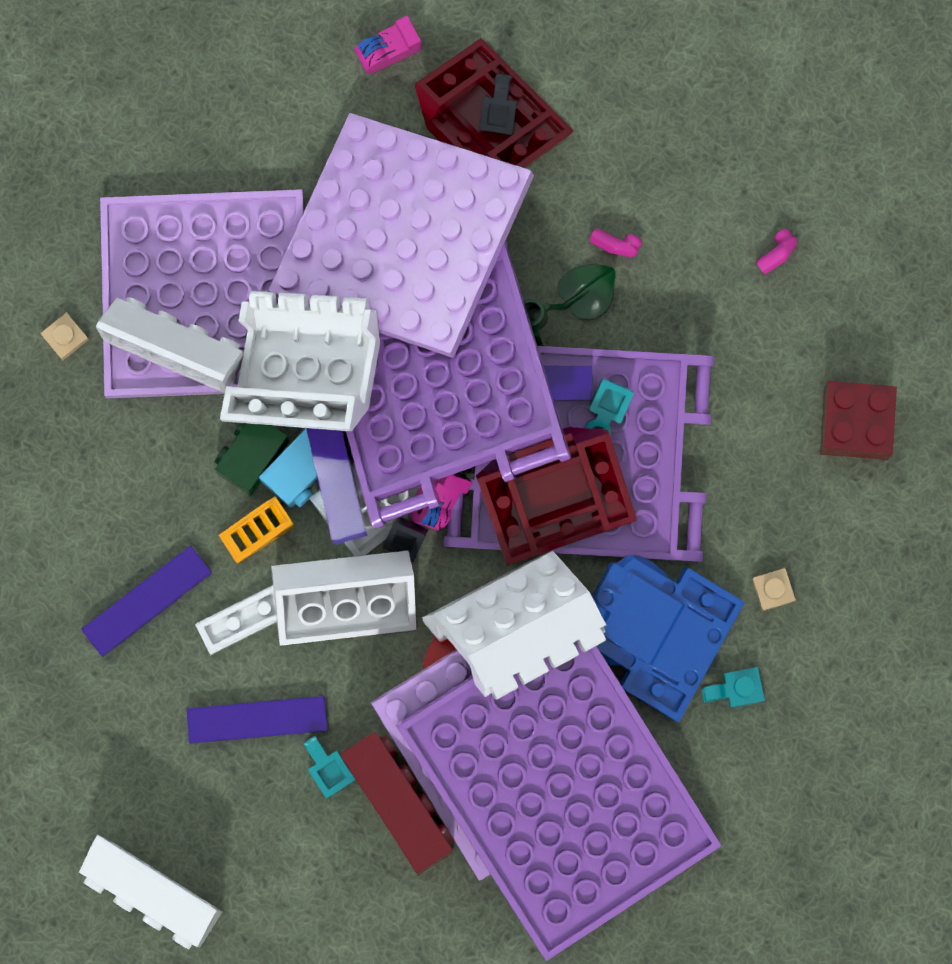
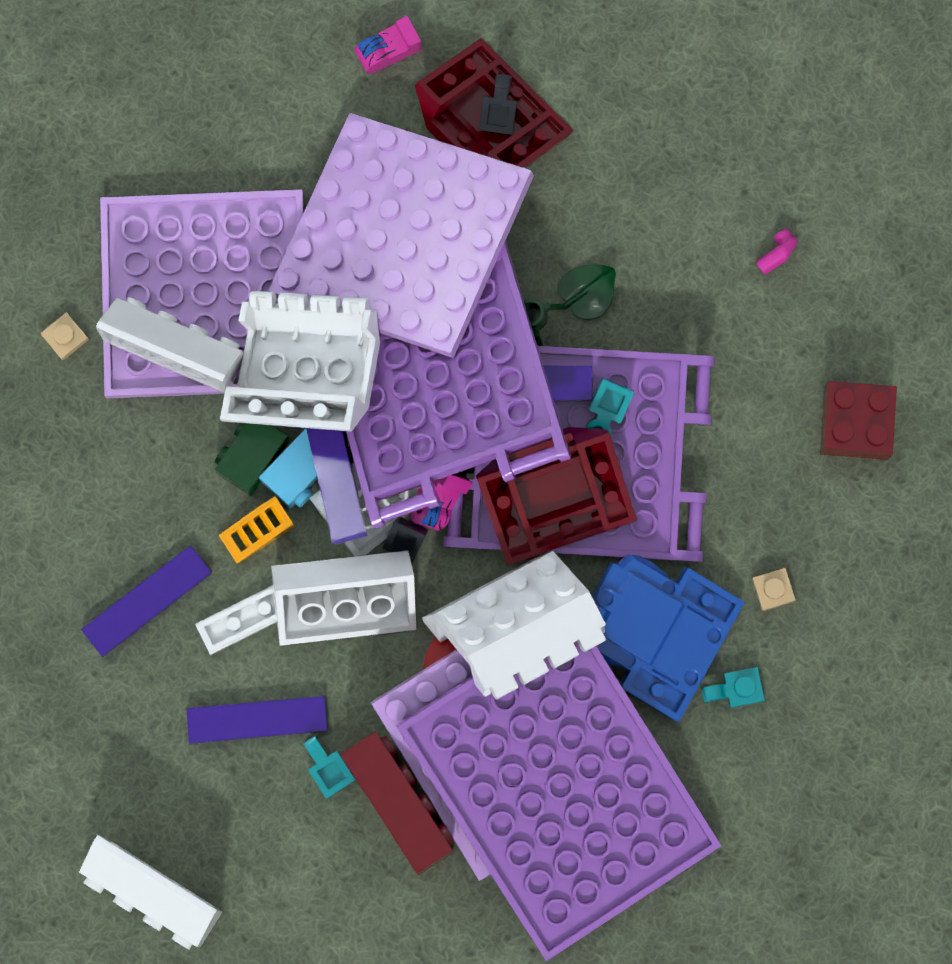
dark pink arm [590,228,642,258] -> none

